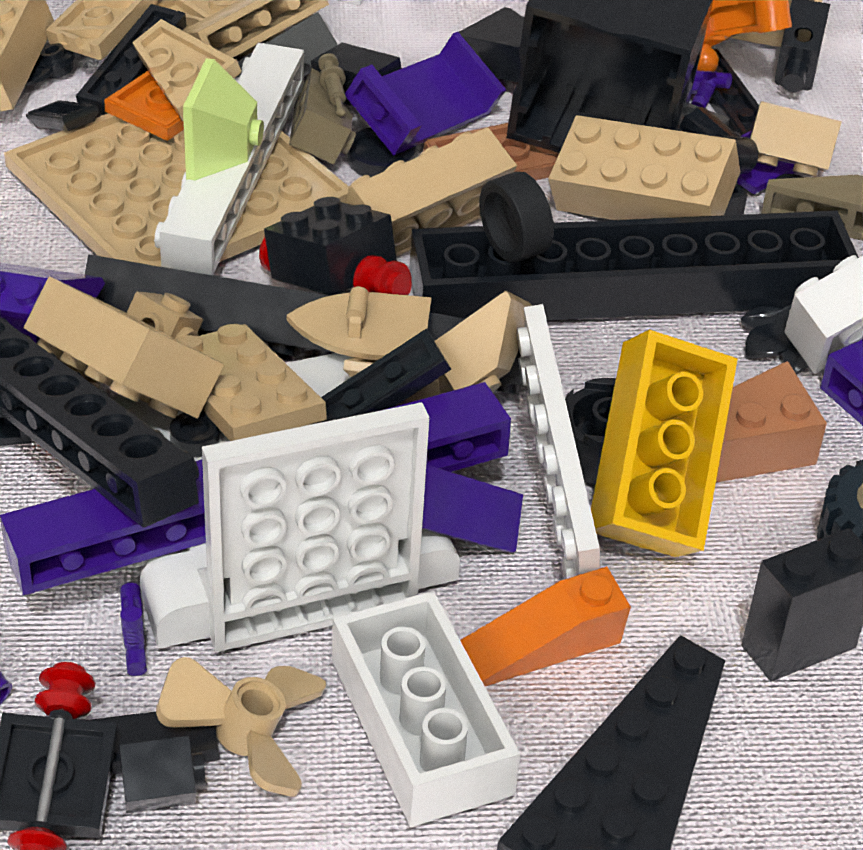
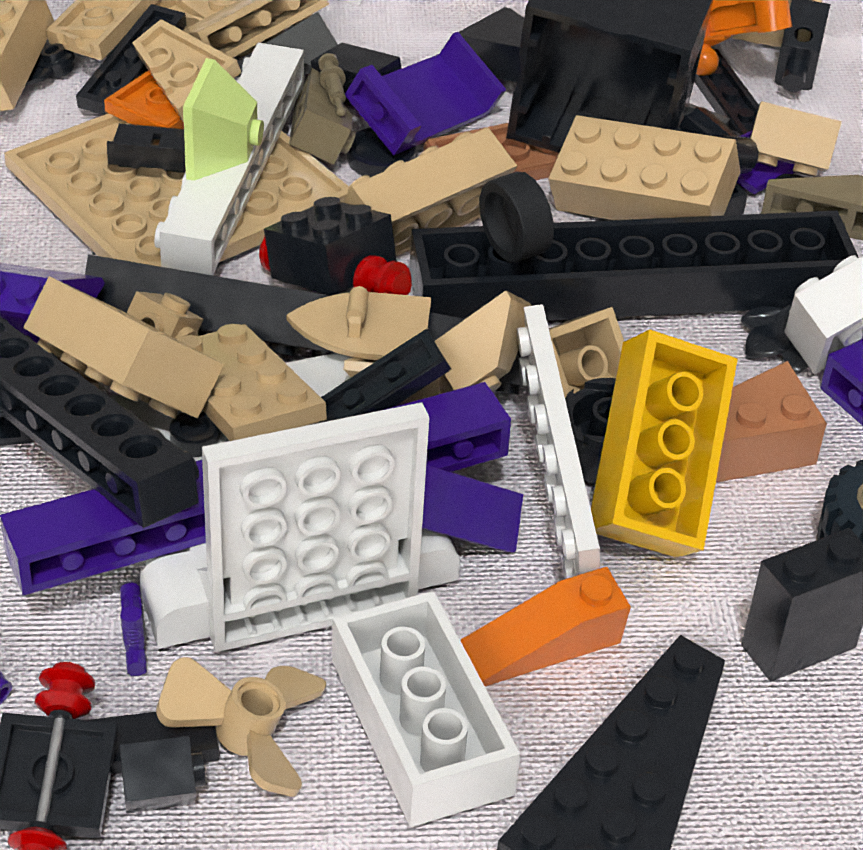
black tile [26,100,99,131] -> none
dark purple hose [691,70,732,108] -> none
none -> black piece [107,123,186,173]
none -> tan slope [549,307,624,397]

